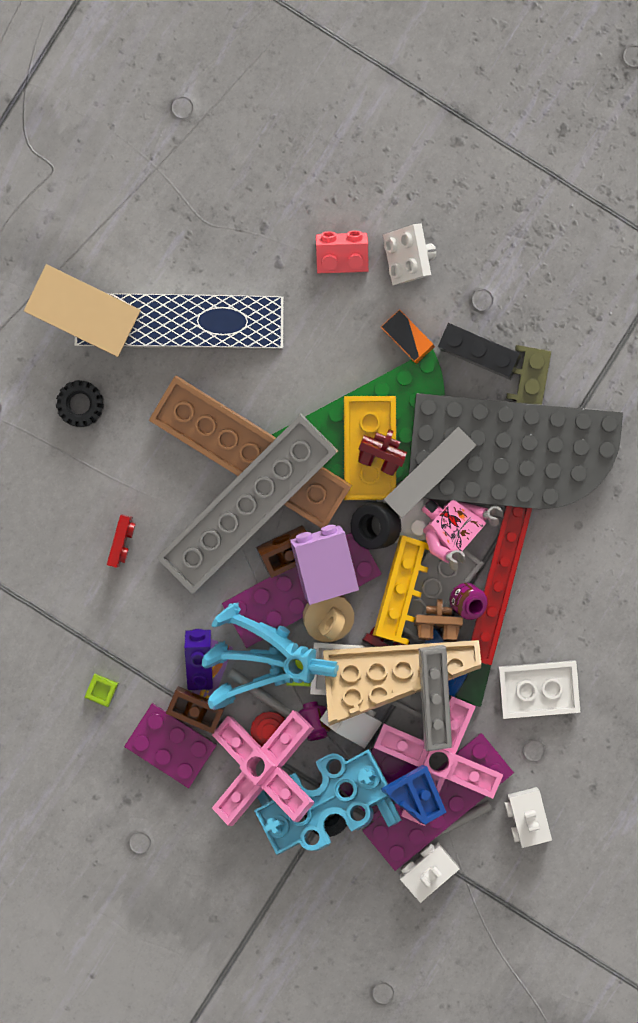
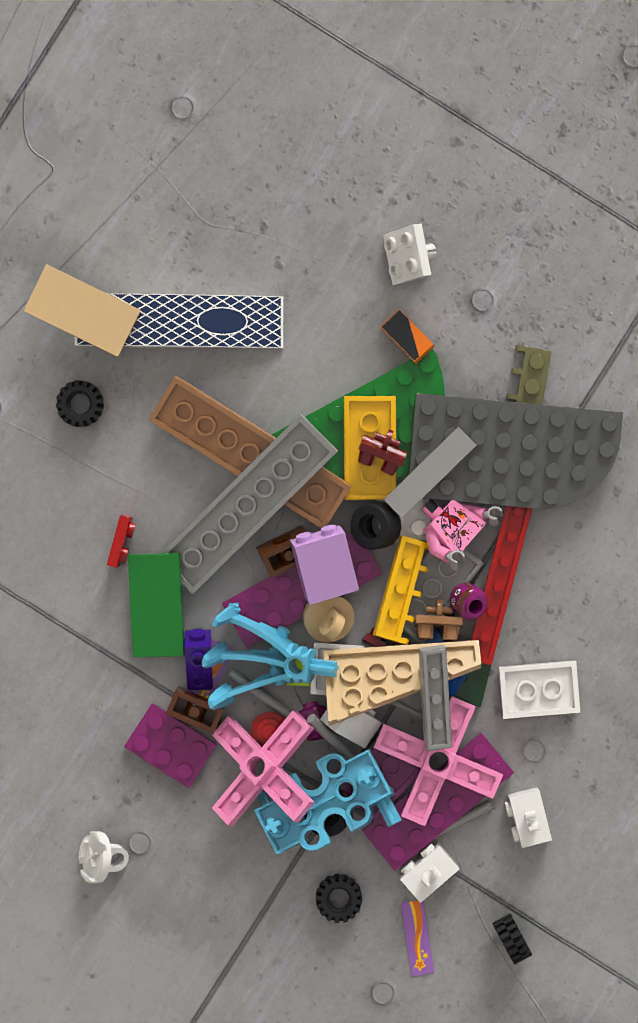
lime tile [84,673,118,707] -> none
coral bracket [316,230,369,273] -> none
blue wing [381,765,446,825] -> none
black brick [438,323,521,380] -> none
none -> white tile [78,831,129,884]
none -> green tile [128,553,185,657]
none -> light grey bar [307,714,356,760]
none -> black tyre [316,873,362,923]
none -> medium lavender sticker [401,900,434,976]
none -> black tyre [492,913,532,965]

